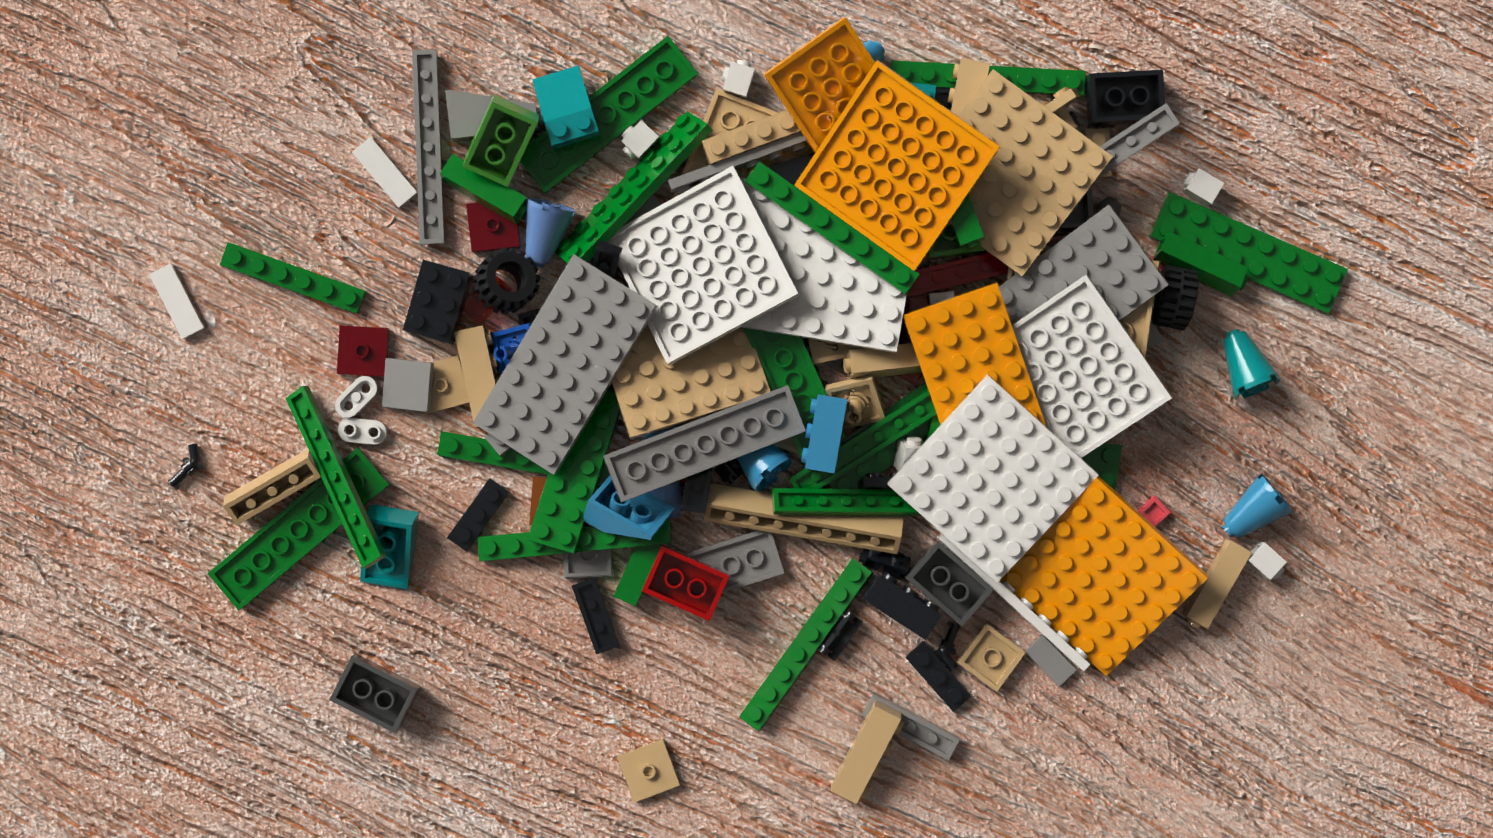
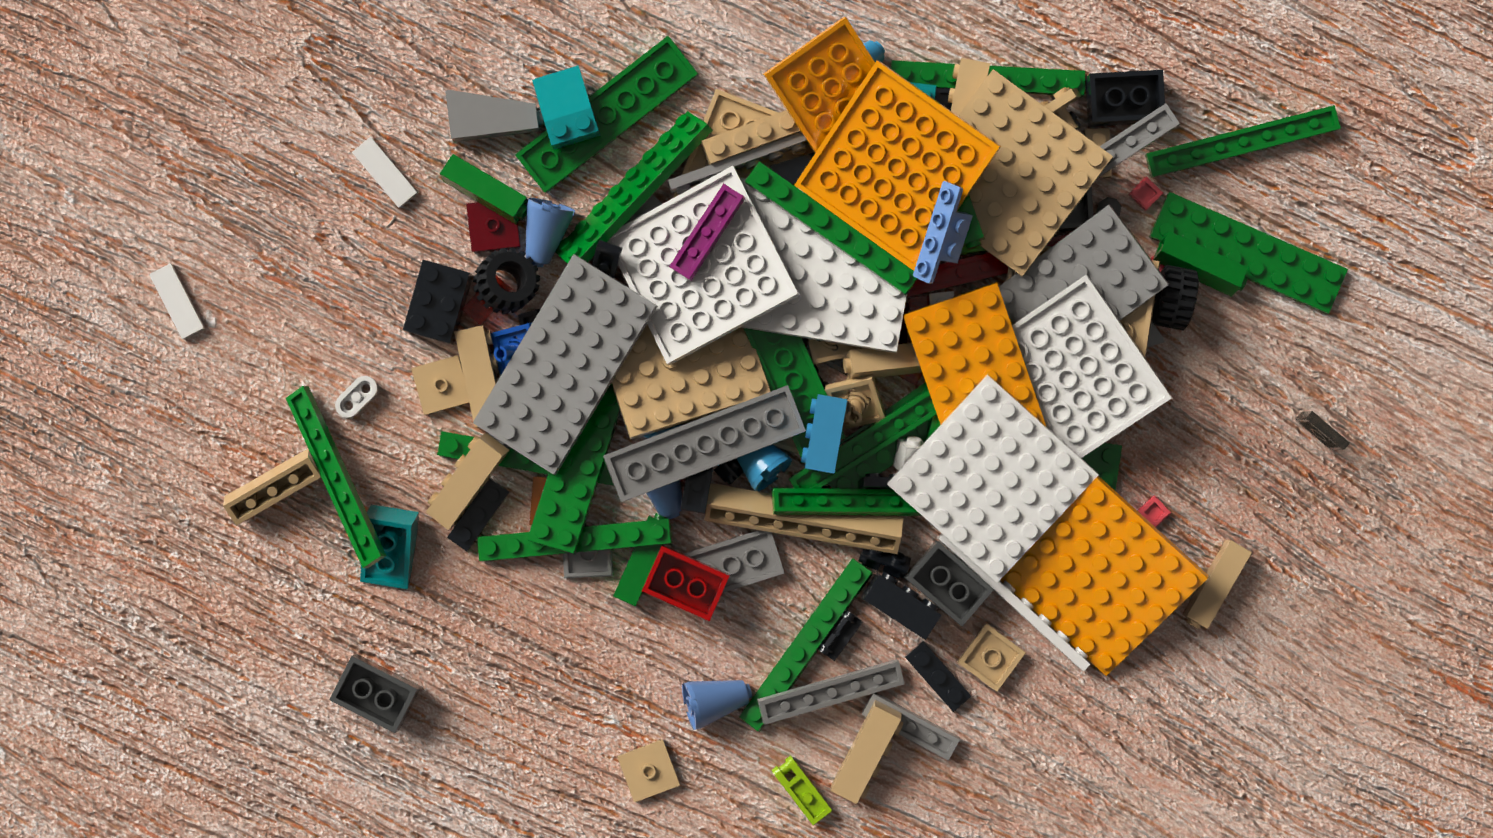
black piece [168,444,204,490] -> none
green plate [207,447,390,611] -> none
green plate [220,242,367,314] -> none
dark red plate [337,325,389,377] -> none
white plate [338,418,388,445] -> none
light grey tile [382,358,434,412] -> none
light grey plate [412,49,445,245] -> none
bright green brick [462,94,539,187] -> none
black plate [572,577,620,655] -> none
dark azure slope [583,476,675,540] -> none
white brick [621,120,659,161] -> none
white brick [721,60,755,100] -> none
black piece [934,621,960,671] -> none
light grey tile [1025,634,1076,687] -> none
white brick [1182,168,1224,207] -> none
dark azure cone [1222,473,1293,538] -> none
teal cone [1223,329,1281,400] -> none
white brick [1246,542,1286,580] -> none
none -> tan brick [426,432,509,530]
none -> magenta plate [669,183,745,281]
none -> medium blue cone [682,680,752,730]
none -> light grey plate [757,659,904,725]
none -> lime plate [771,755,832,825]
none -> medium blue bracket [913,181,972,284]
none -> coral tile [1128,176,1163,211]
none -> green plate [1145,105,1341,178]
none -> clear smoke tile [1295,411,1350,450]

